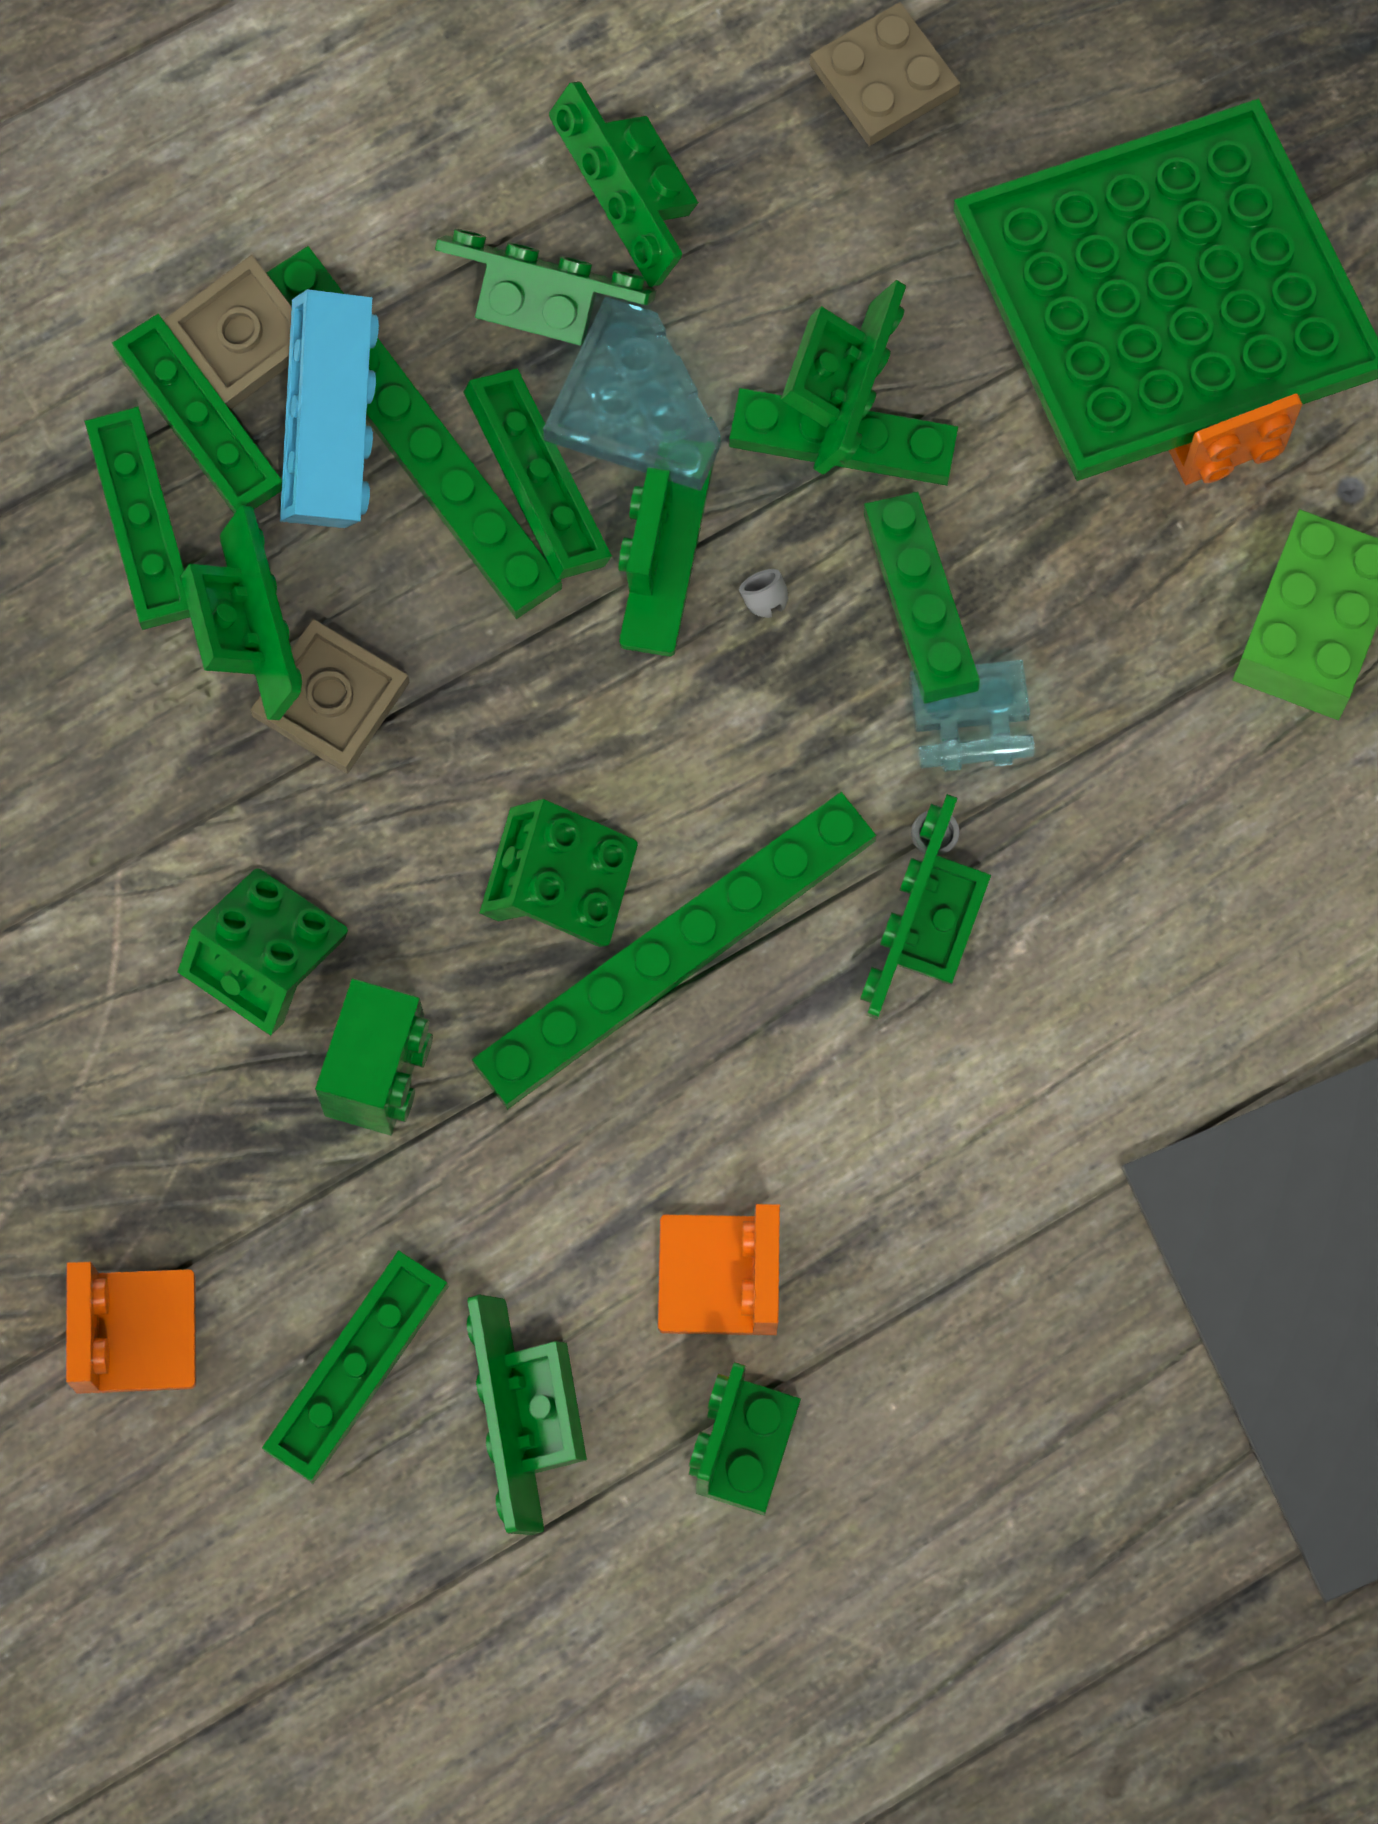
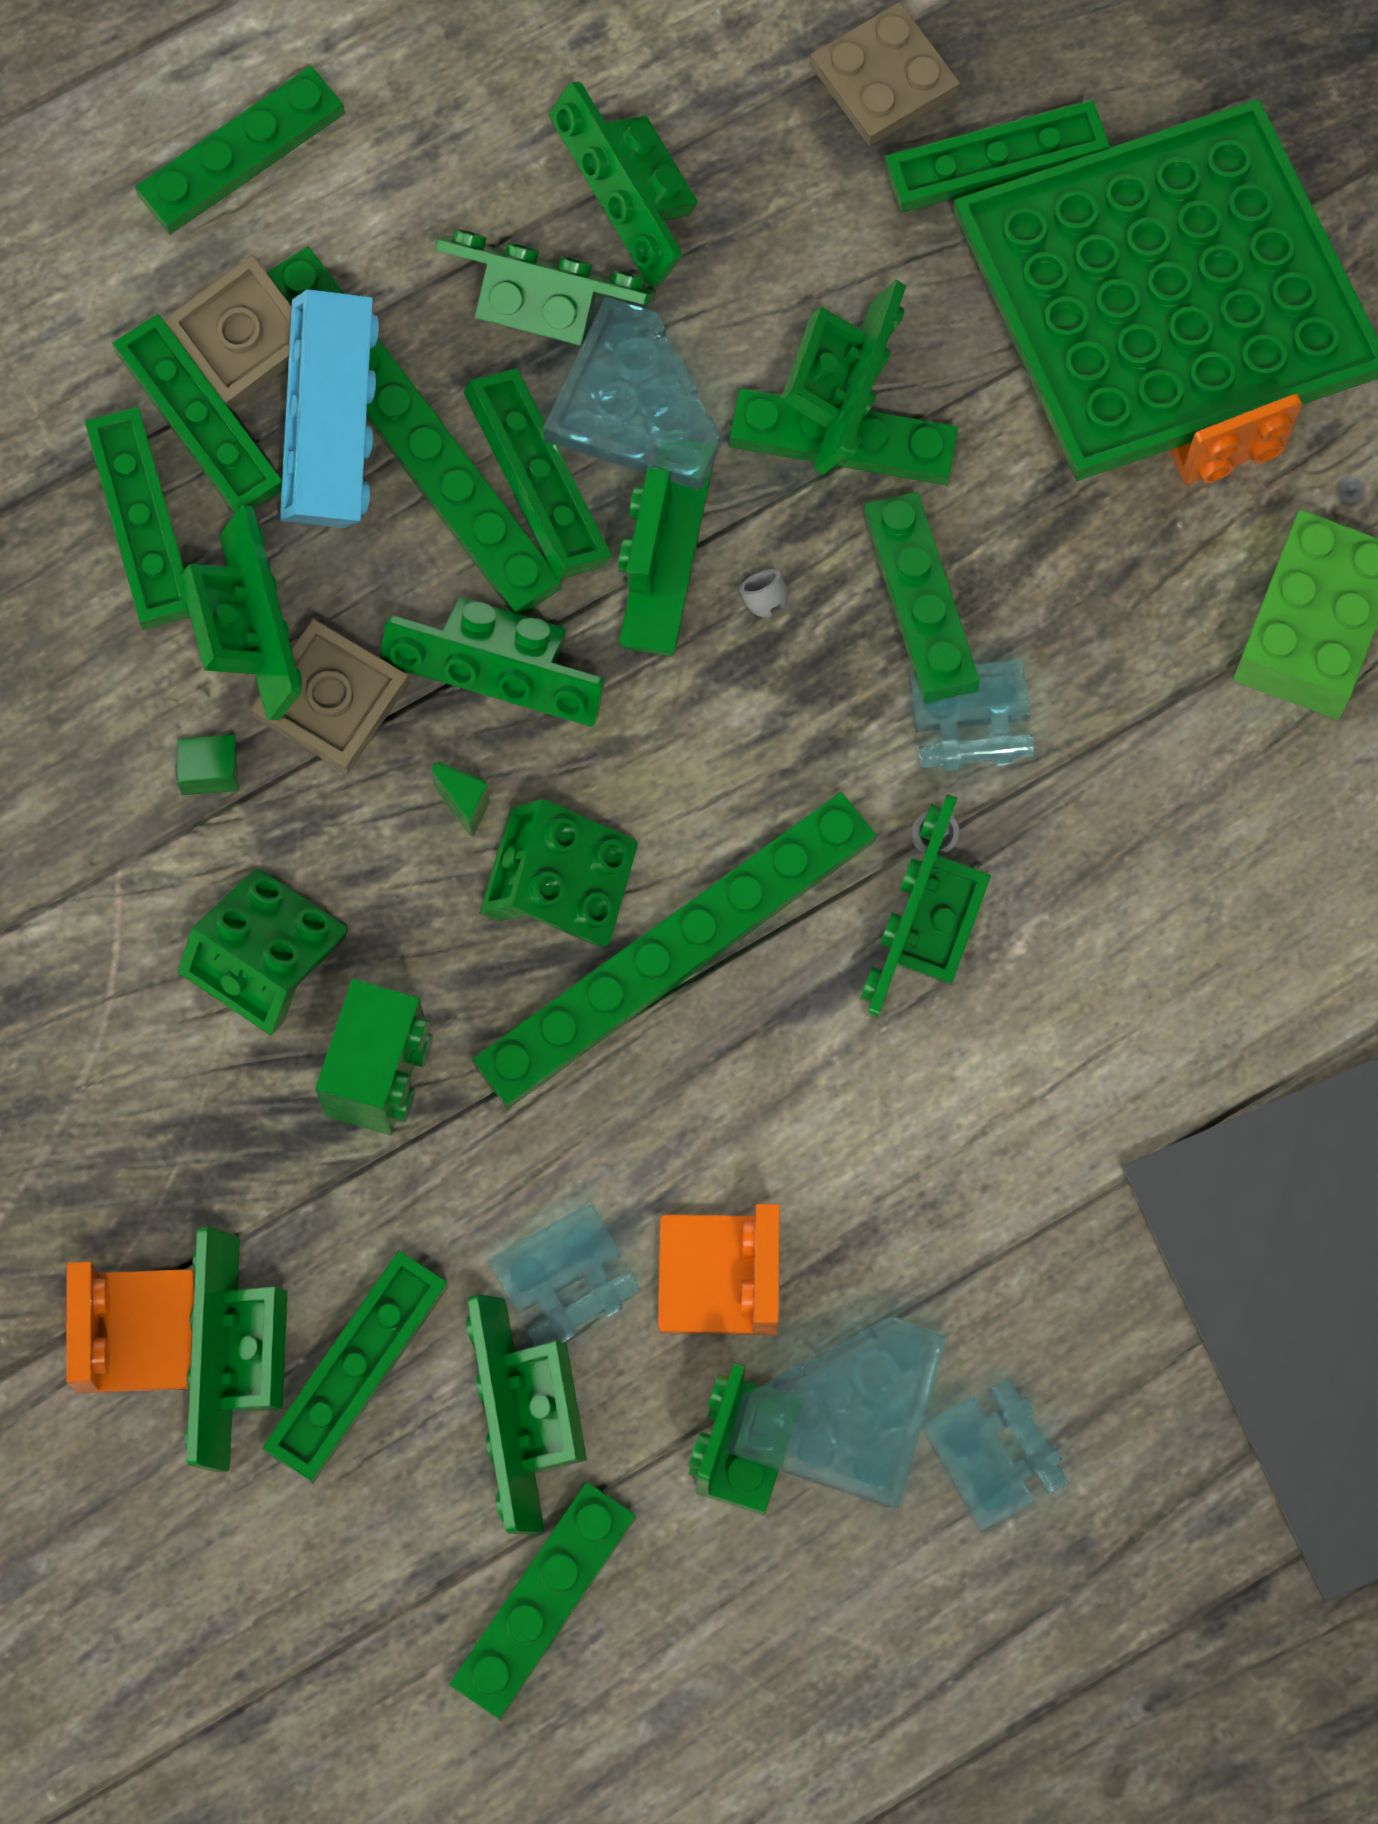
none -> green plate [135,66,345,235]
none -> green slope [177,735,239,795]
none -> green bracket [184,1227,288,1472]
none -> green bracket [380,597,605,727]
none -> green slope [431,762,490,836]
none -> green plate [449,1482,636,1721]
none -> clear light blue plate [488,1202,641,1346]
none -> clear light blue plate [727,1317,946,1509]
none -> green plate [884,100,1110,213]
none -> clear light blue plate [921,1379,1069,1533]

